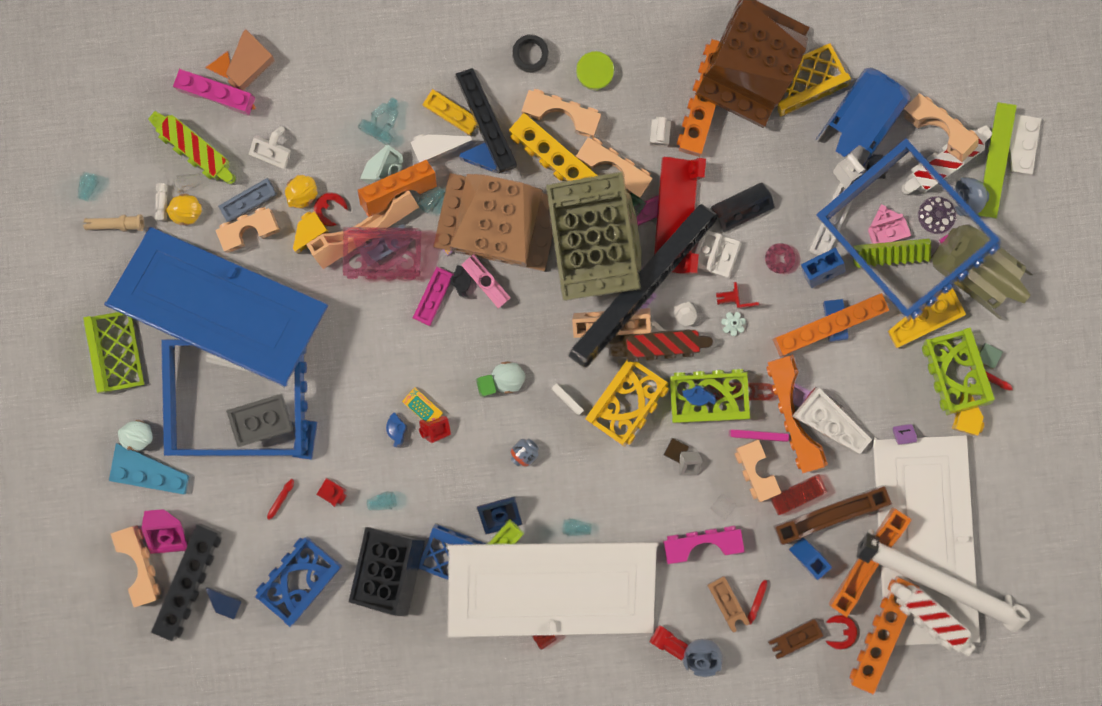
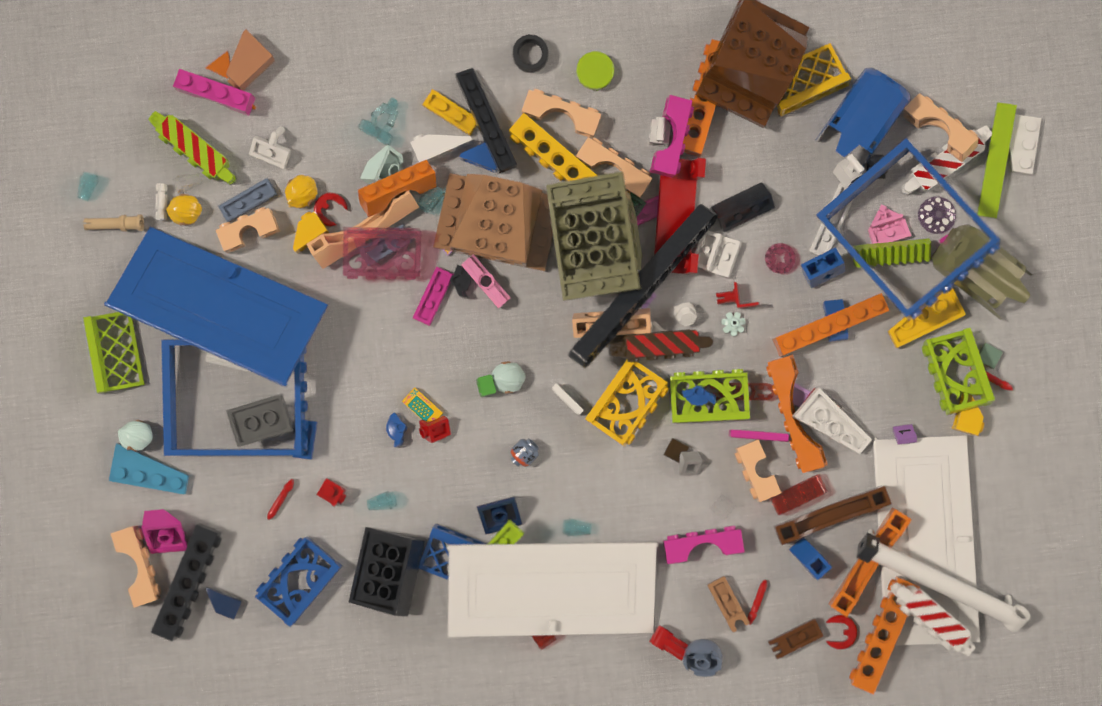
sand blue cylinder [954,177,989,216] -> none
none -> dark pink arch [650,95,694,178]

